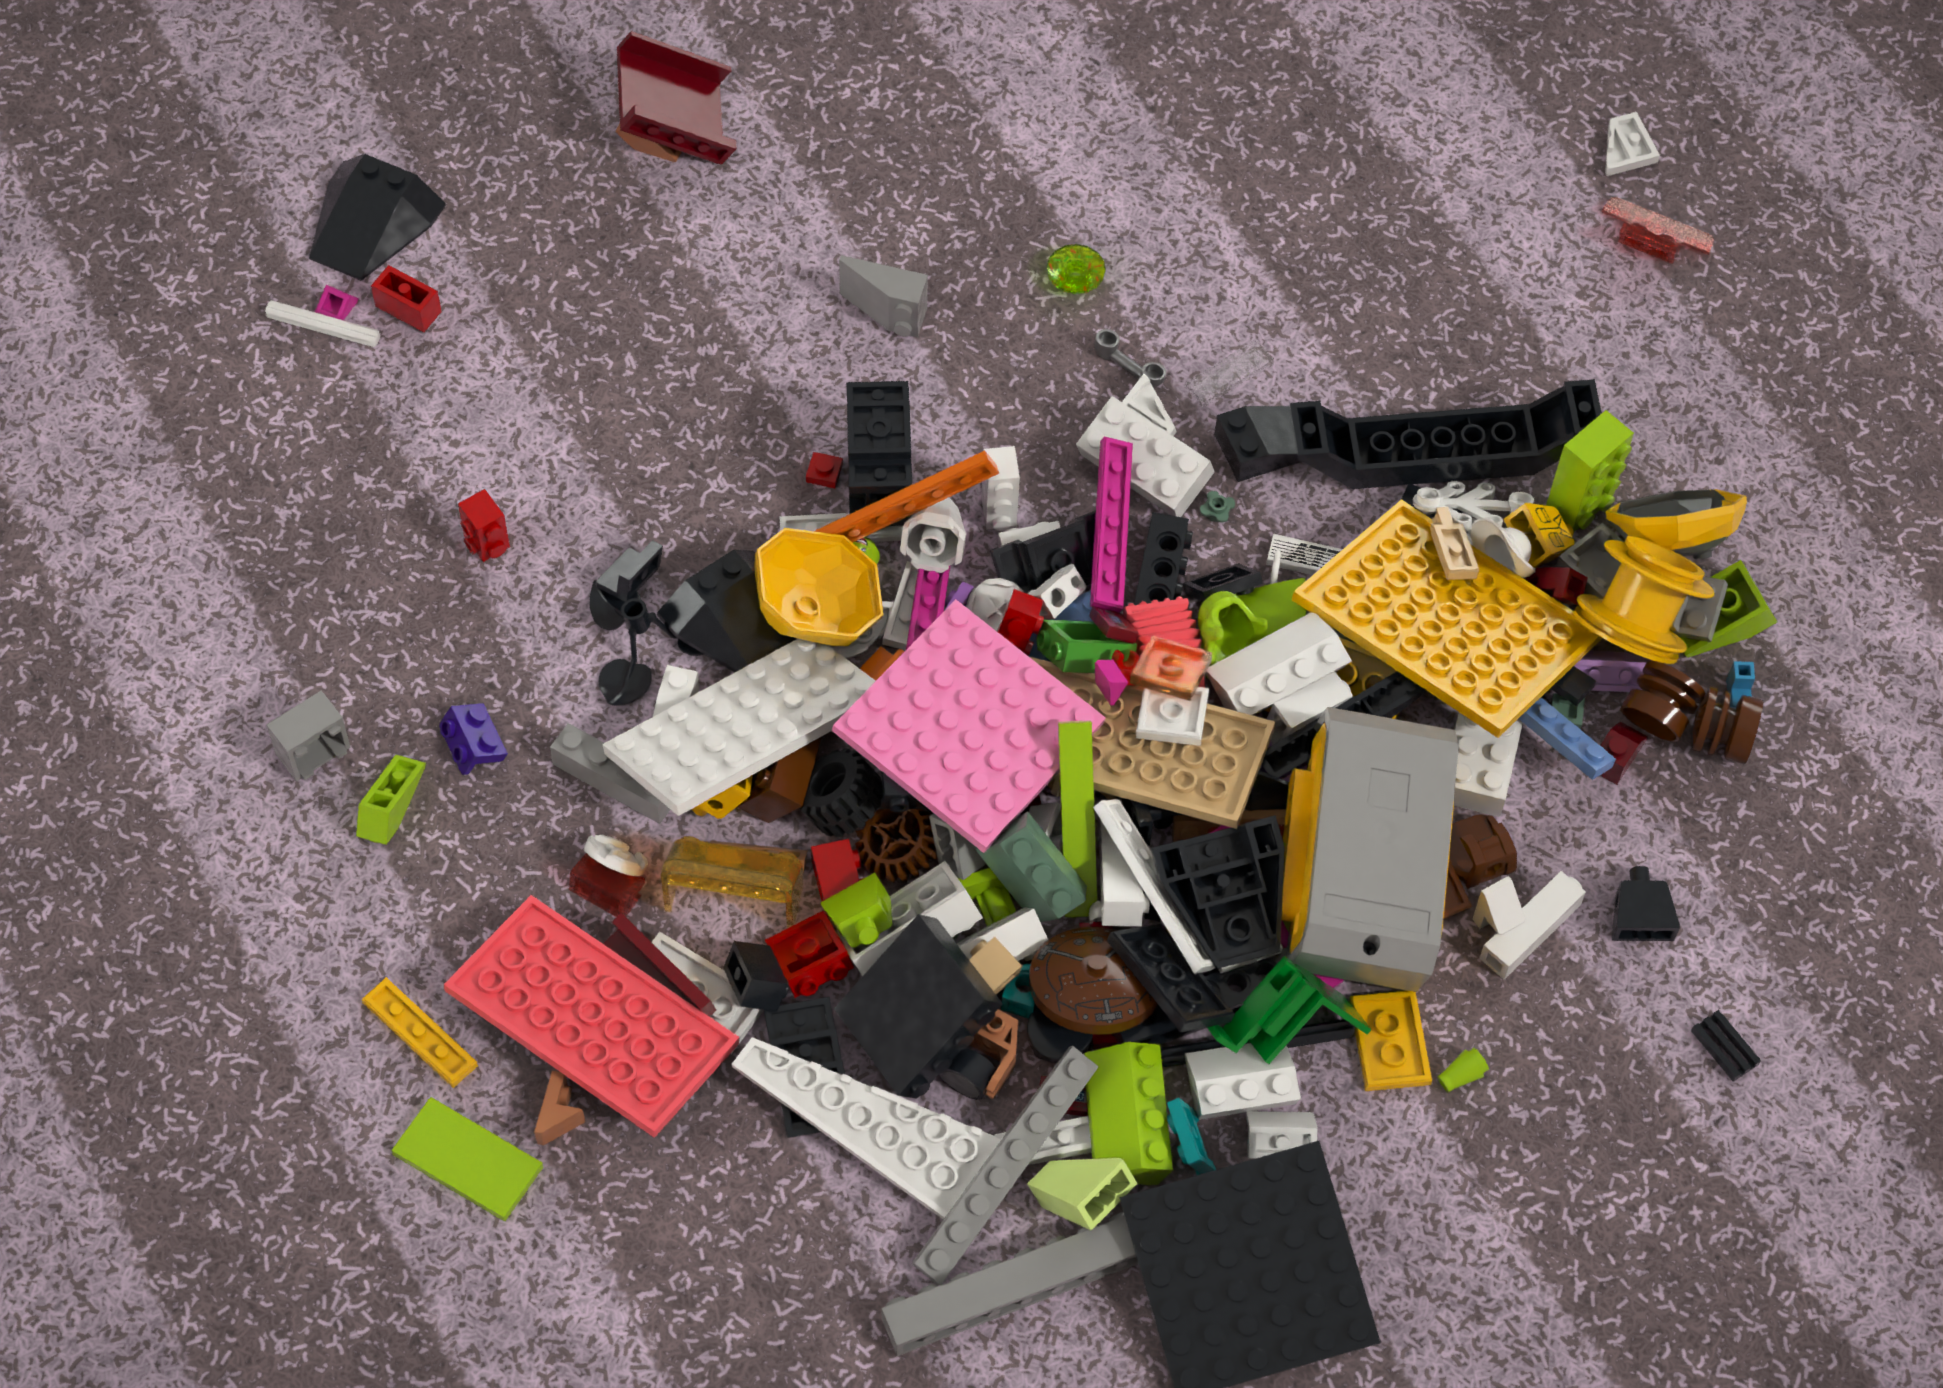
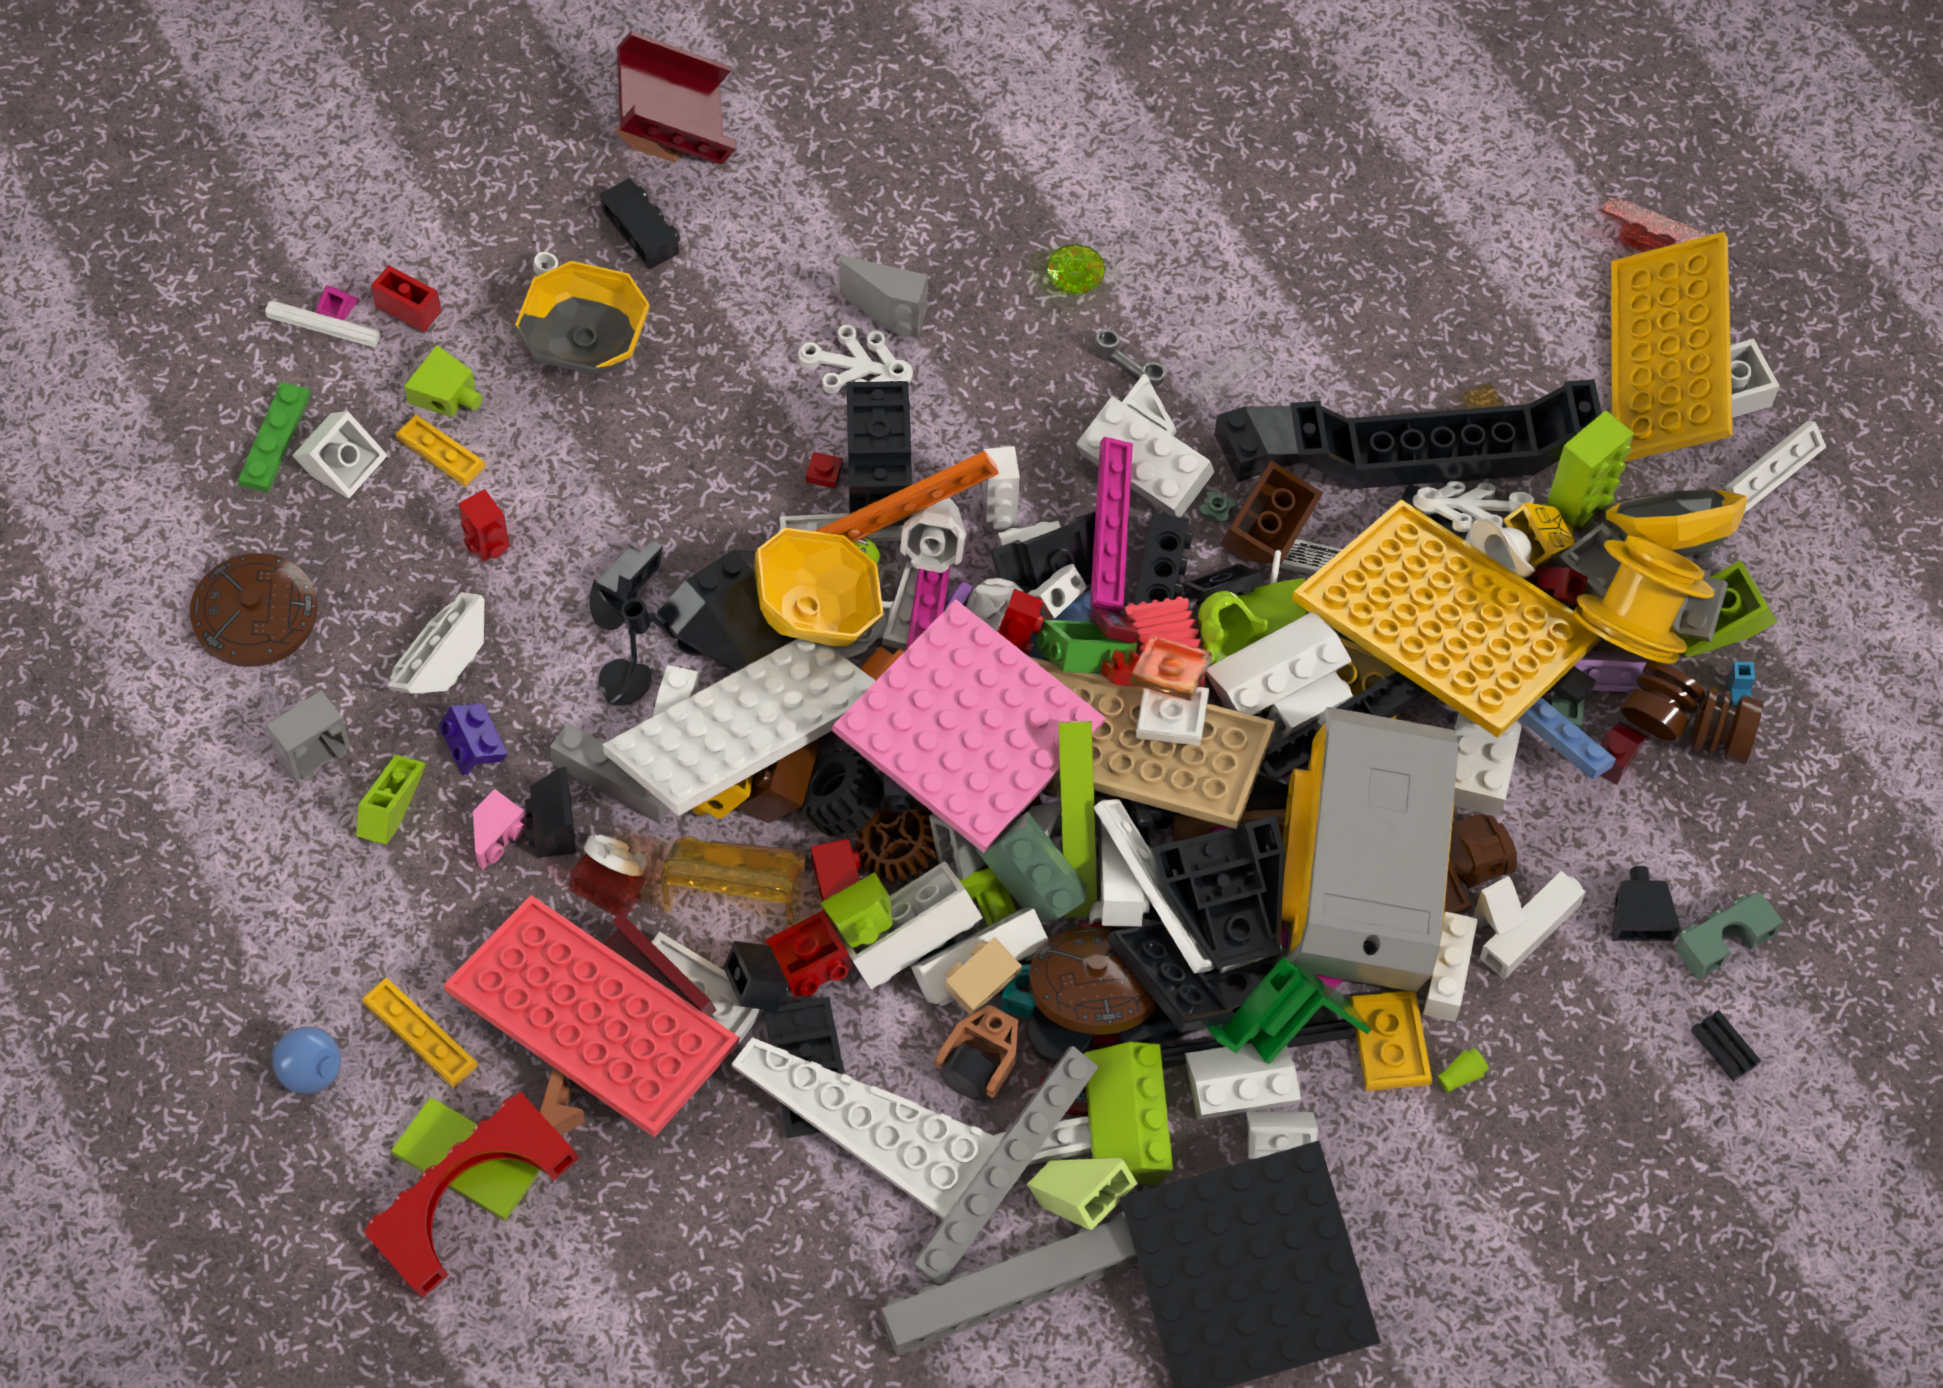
black wedge [309,154,446,281] -> none
black brick [834,914,1003,1099] -> none
dark pink slope [1095,660,1128,706] -> none
teal plate [1167,1098,1216,1175] -> none
tan hinge [1430,507,1479,580] -> none
white wing [1605,112,1660,176] -> none
none -> reddish brown dish [190,553,318,667]
none -> bright green plate [238,382,311,493]
none -> medium blue brick [272,1026,341,1094]
none -> white slope [292,411,388,498]
none -> red arch [363,1091,579,1298]
none -> white wedge [388,592,484,694]
none -> yellow tile [396,414,486,487]
none -> lime torso [404,345,483,417]
none -> bright pink slope [473,789,527,870]
none -> rock [515,261,650,376]
none -> black slope [525,767,576,858]
none -> white hinge [533,252,558,276]
none -> black brick [600,178,680,270]
none -> white plant [798,325,913,394]
none -> reddish brown slope [1219,461,1323,564]
none -> white brick [1423,911,1478,1022]
none -> clear yellow tile [1463,382,1505,409]
none -> yellow plate [1611,231,1733,462]
none -> sand green arch [1675,892,1783,980]
none -> white plate [1725,421,1826,513]
none -> white brick [1730,339,1780,418]

